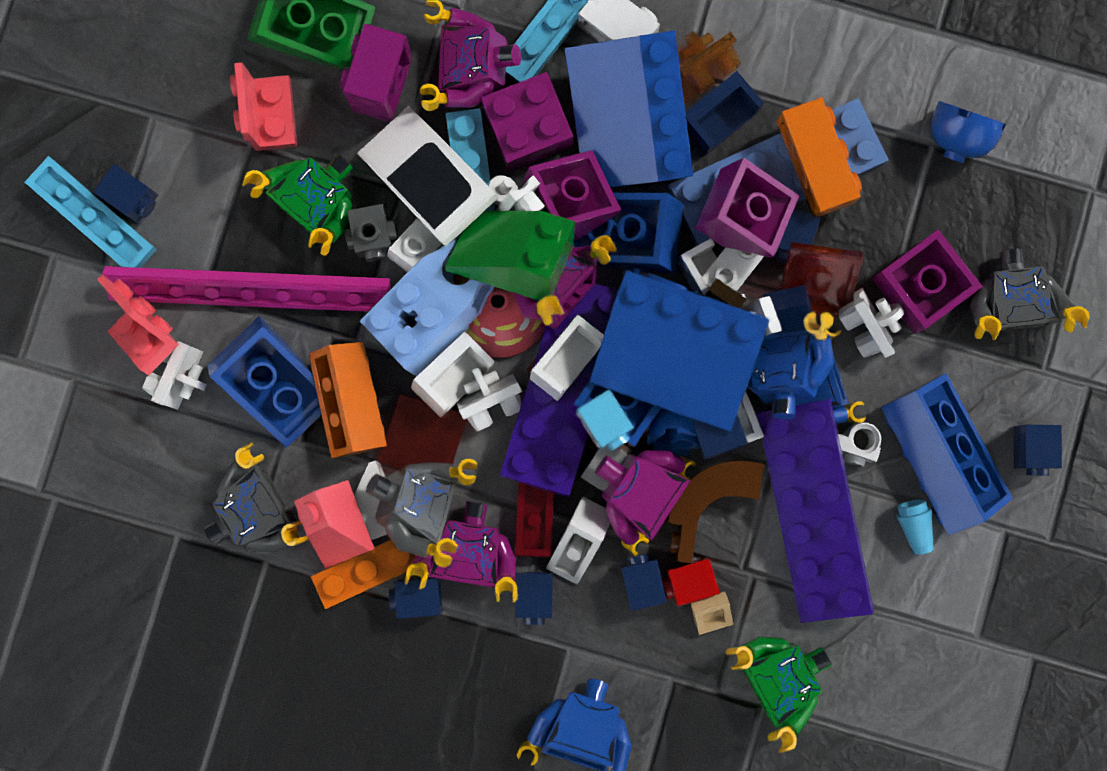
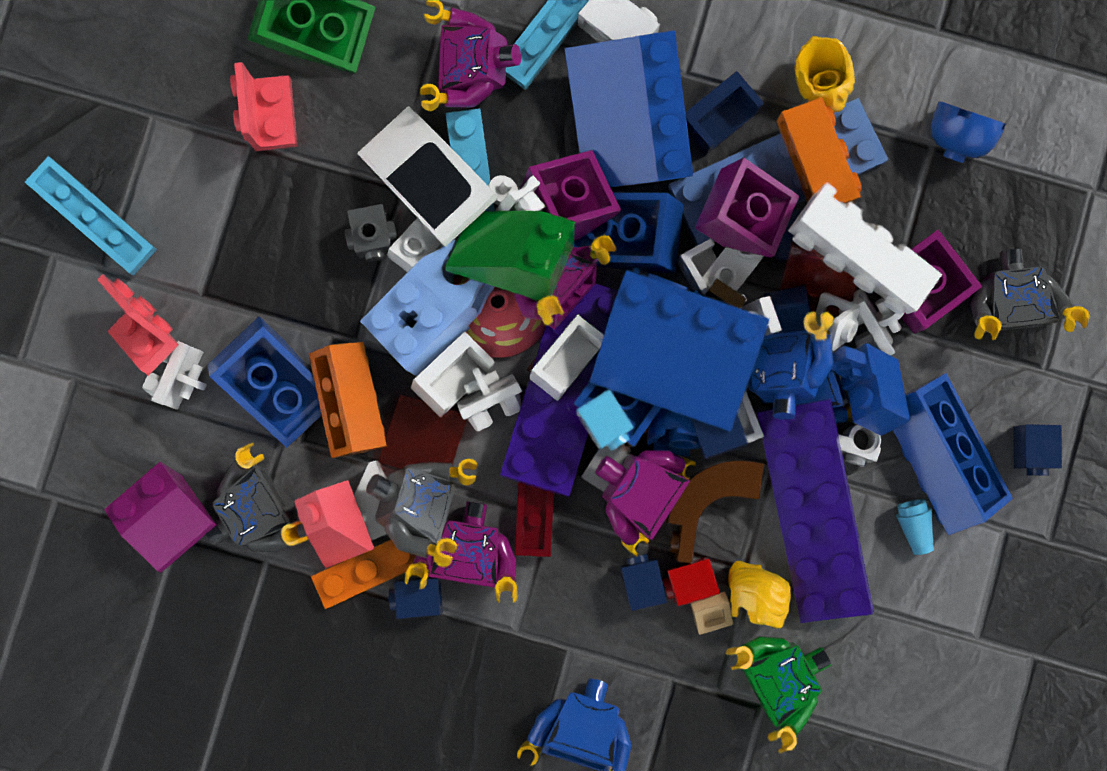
dark blue brick [93,164,158,223] -> none
dark pink tile [102,266,391,312] -> none
green torso [242,154,353,256] -> none
magenta brick [340,23,413,122] -> none
magenta brick [481,72,573,172] -> none
dark blue brick [516,572,553,625] -> none
white slope [546,497,610,585] -> none
clear orange hips [680,31,741,95] -> none
none -> magenta slope [104,462,216,573]
none -> yellow hair [728,560,791,629]
none -> white wedge [788,183,942,315]
none -> yellow hair [794,36,855,112]
none -> white bracket [815,292,861,352]
none -> blue hinge [832,343,910,436]

